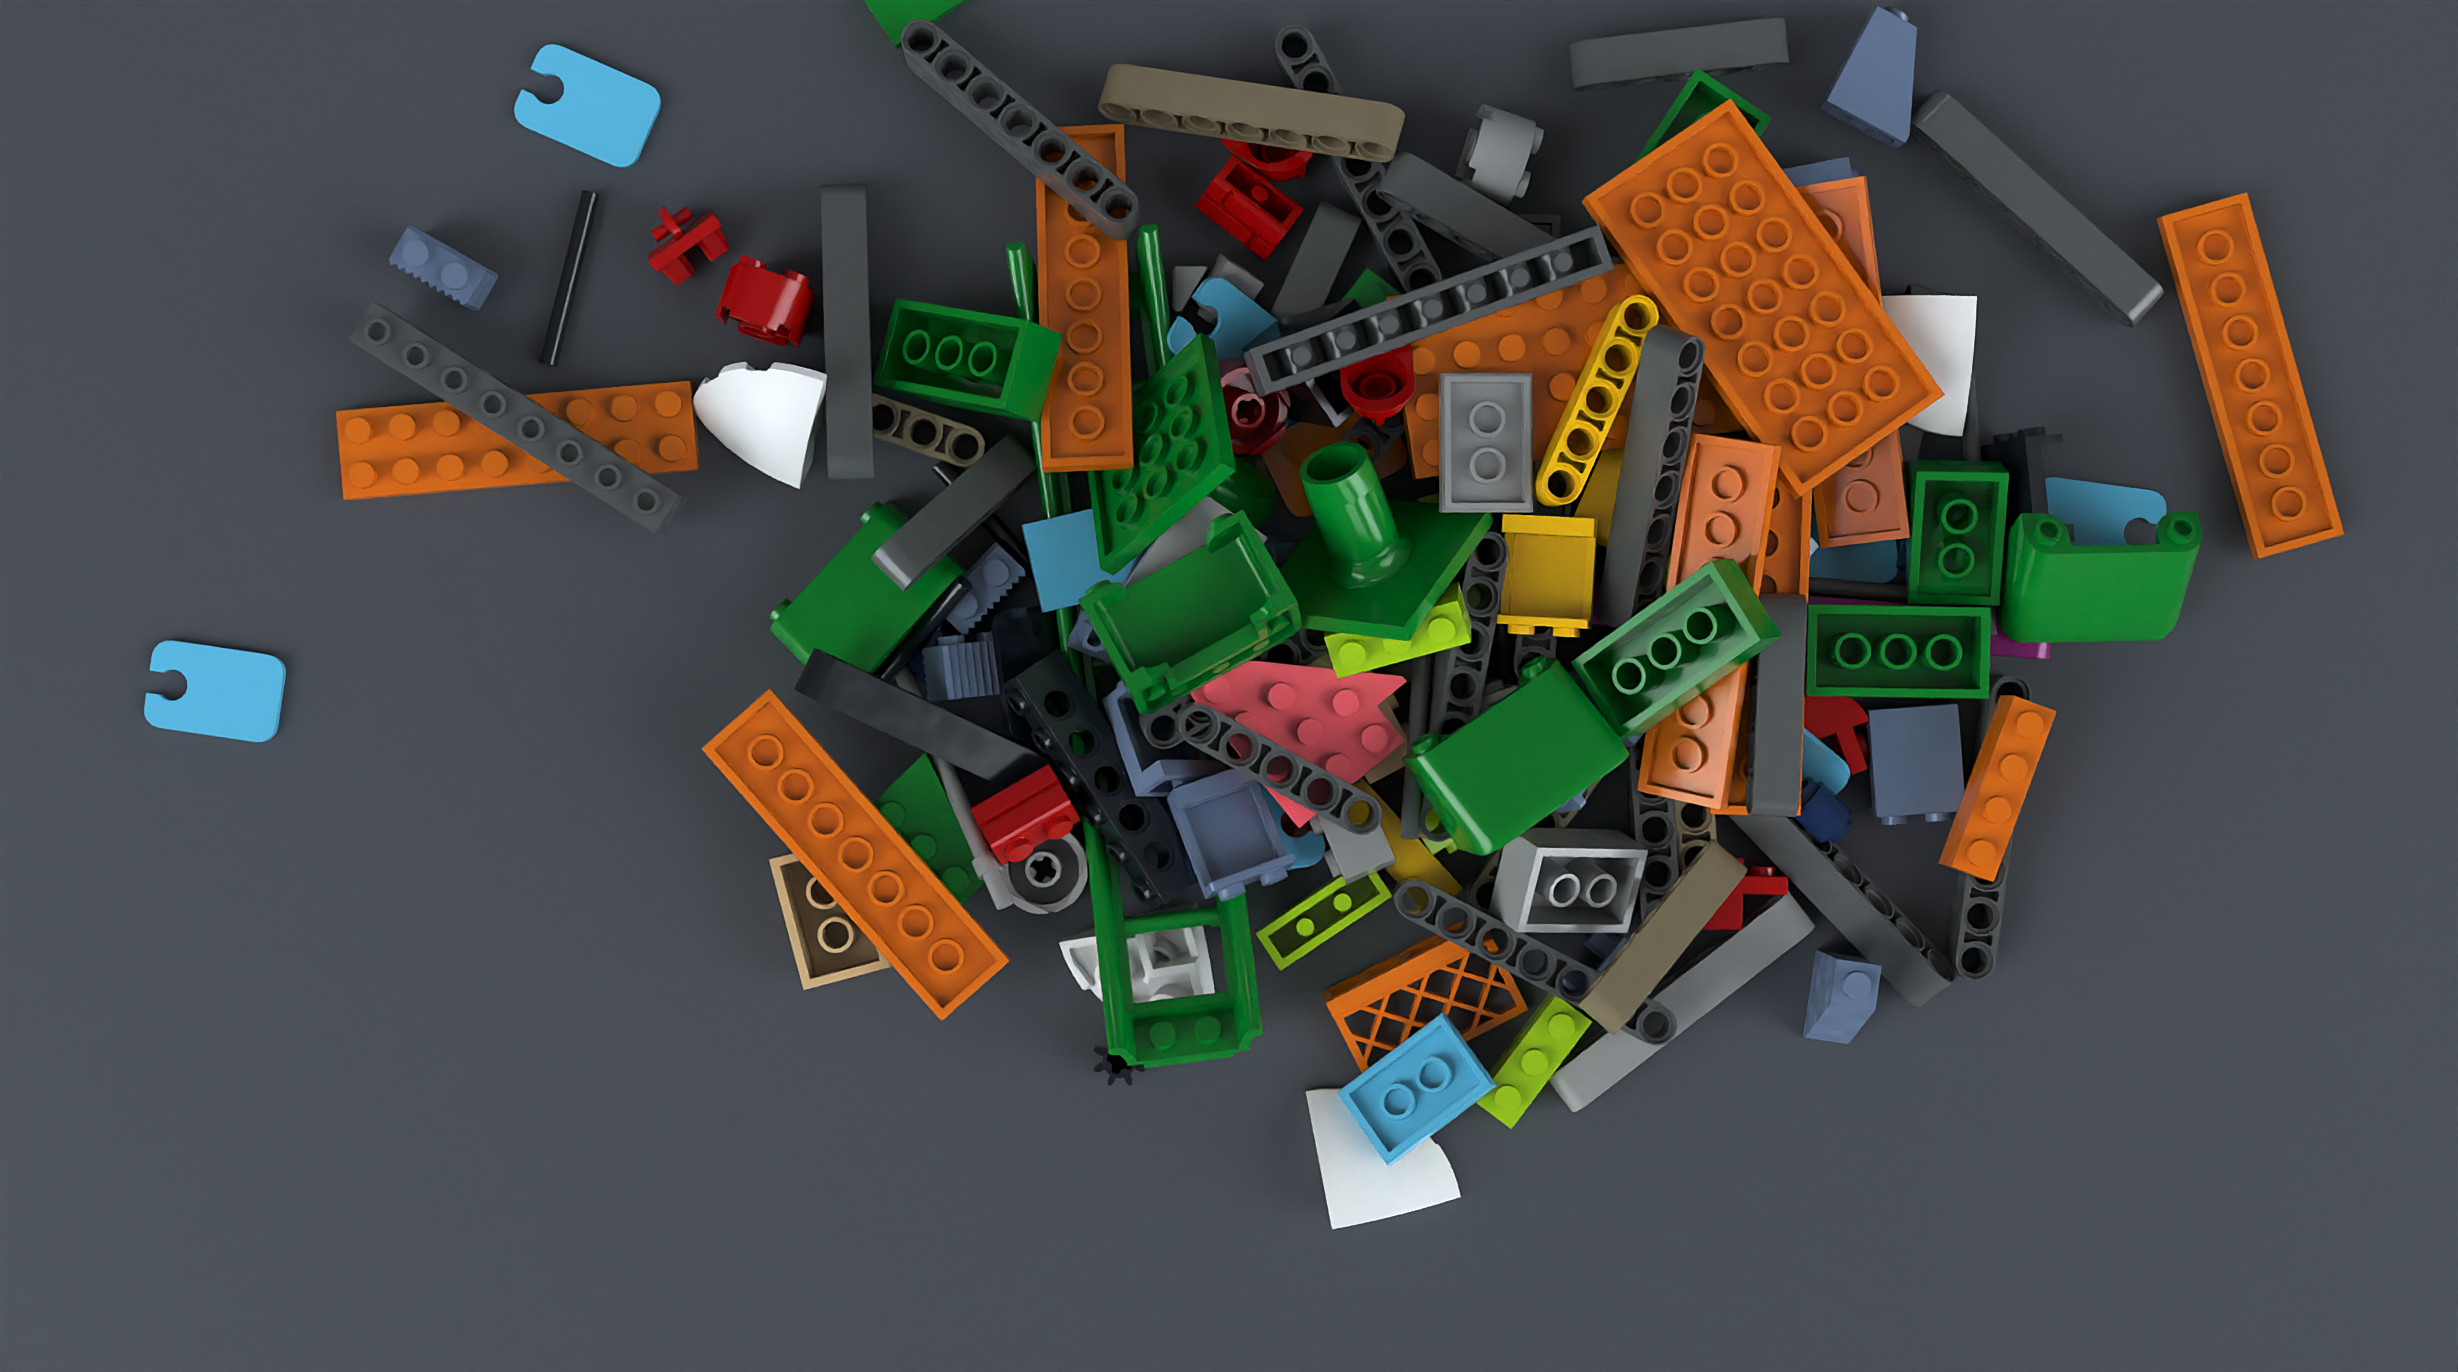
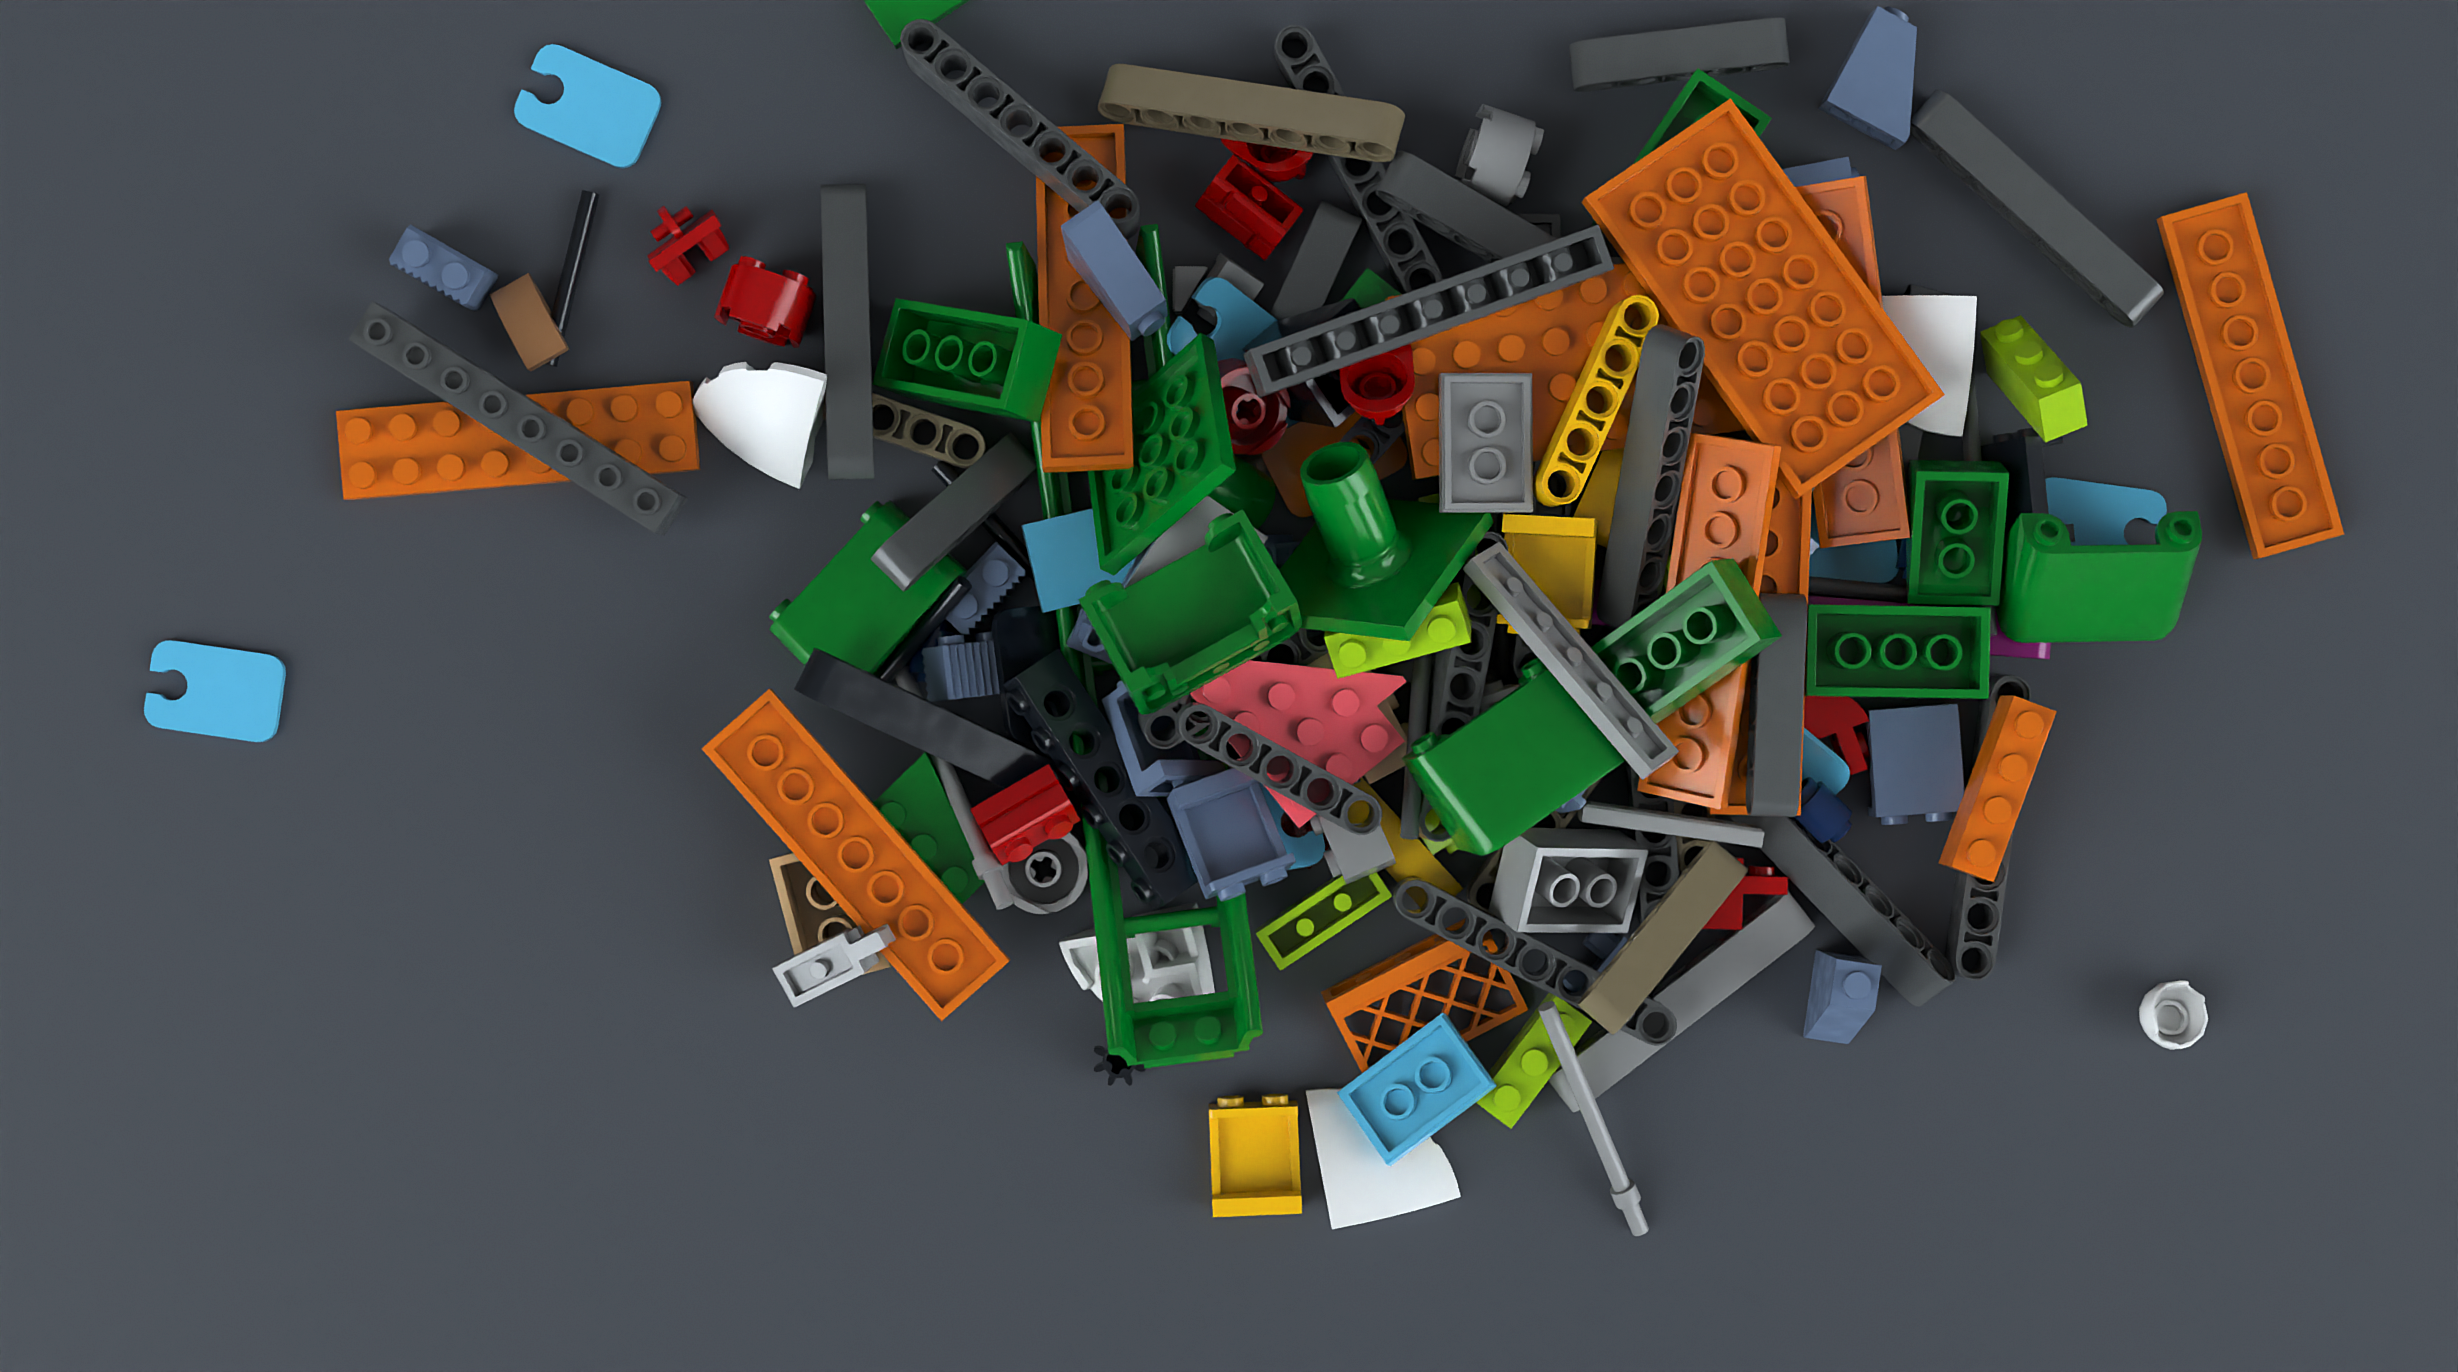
none -> medium nougat slope [490,273,570,371]
none -> light grey hinge [772,924,896,1007]
none -> sand blue slope [1061,200,1168,341]
none -> yellow panel [1209,1093,1302,1217]
none -> light grey plate [1463,542,1679,780]
none -> light grey bar [1538,1001,1649,1236]
none -> light grey tile [1577,801,1764,848]
none -> lime brick [1980,315,2088,443]
none -> white hair [2139,980,2208,1050]

